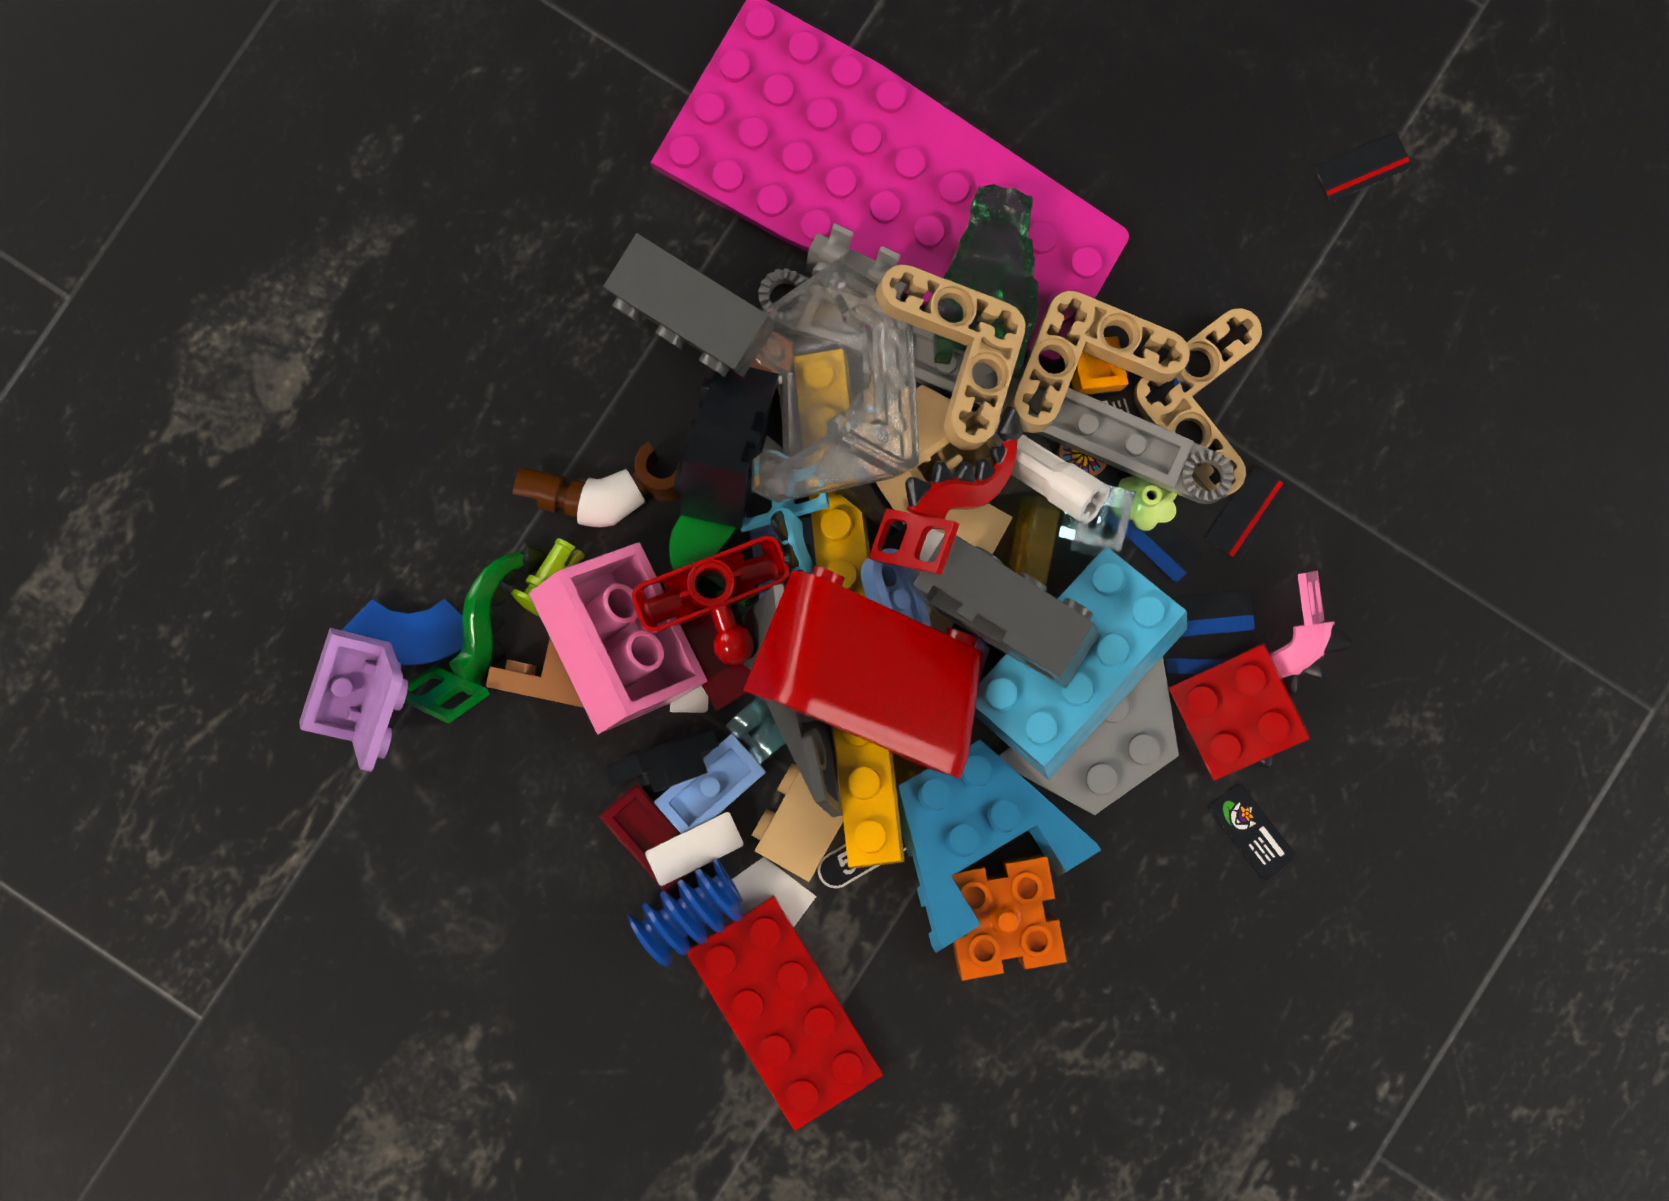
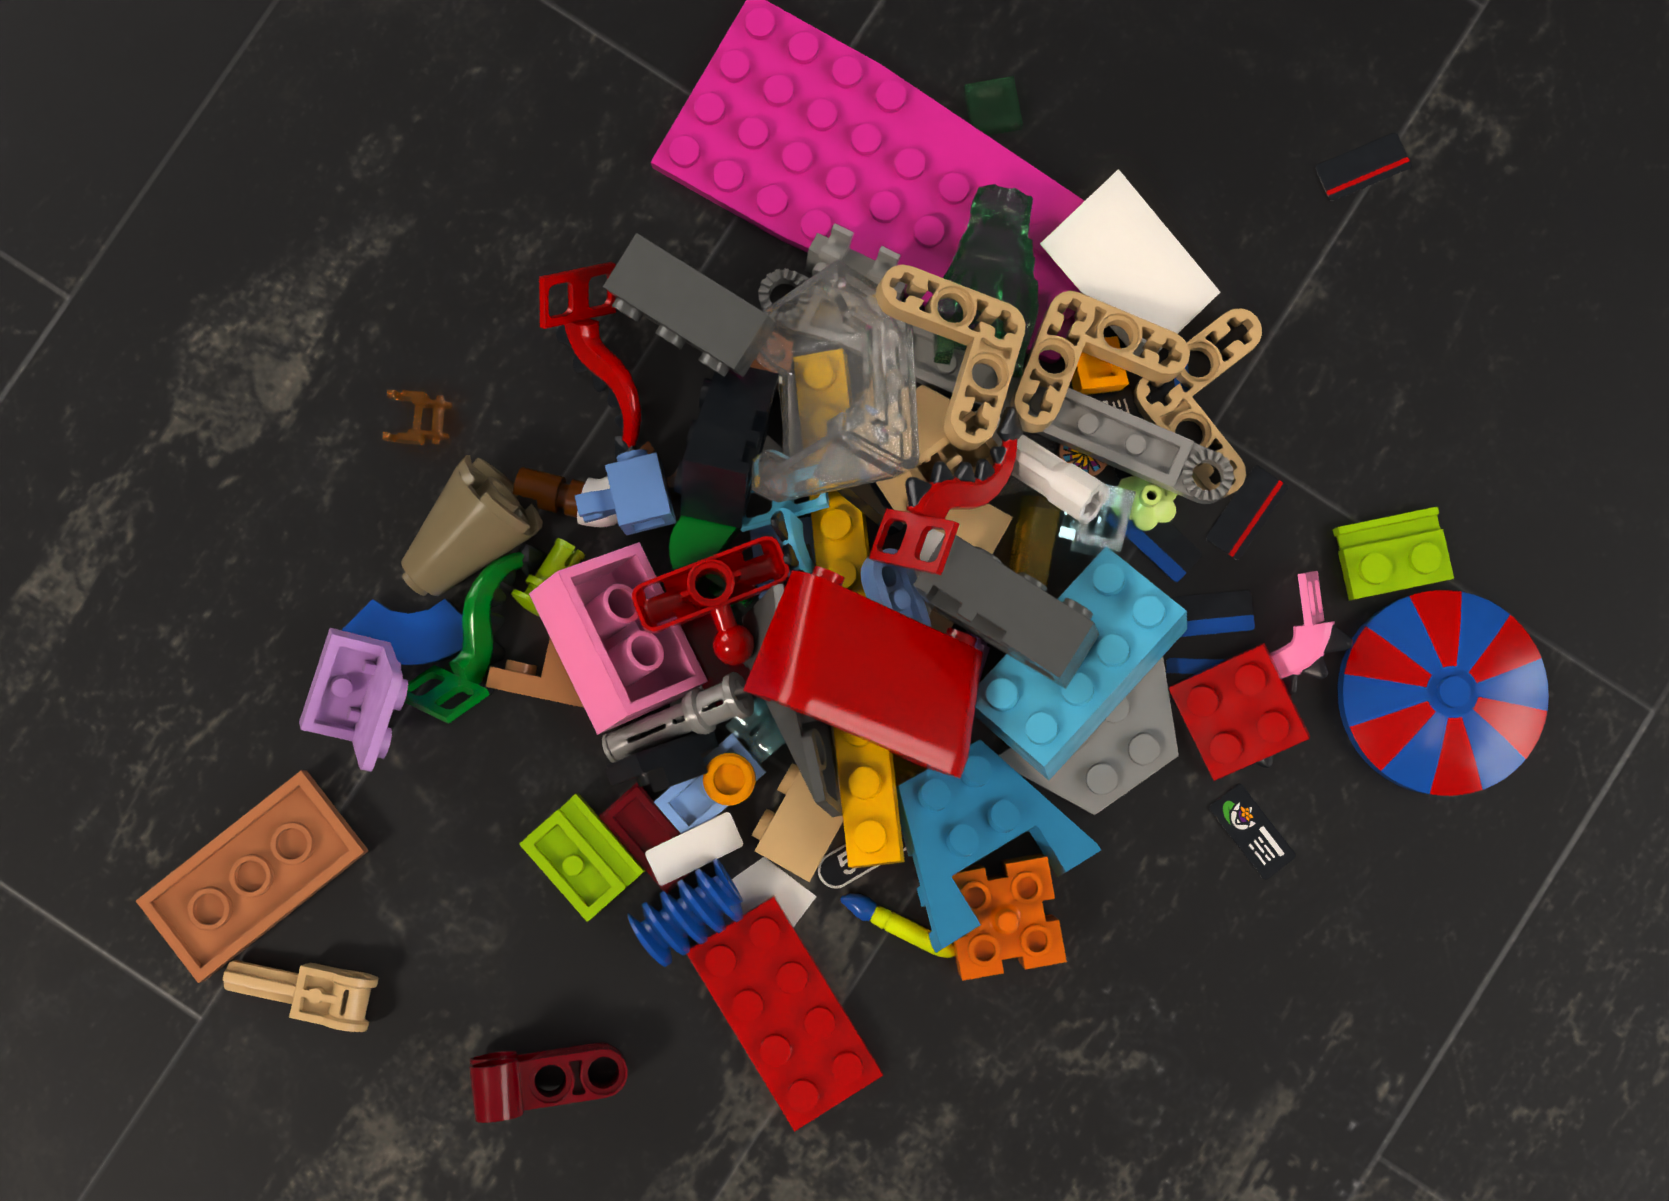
none -> nougat plate [136,770,369,983]
none -> tan connector [223,960,379,1032]
none -> clear orange piece [382,390,452,445]
none -> dark tan cone [401,455,543,596]
none -> dark red piece [469,1043,628,1123]
none -> lime plate [519,793,646,922]
none -> red piece [539,262,641,462]
none -> medium blue brick [574,449,677,535]
none -> light grey pin [602,672,754,763]
none -> light orange tile [703,753,756,806]
none -> neon yellow piece [840,893,955,958]
none -> clear green tile [963,76,1023,136]
none -> white sticker [1040,169,1220,357]
none -> lime plate [1333,507,1454,601]
none -> dish [1337,590,1549,796]

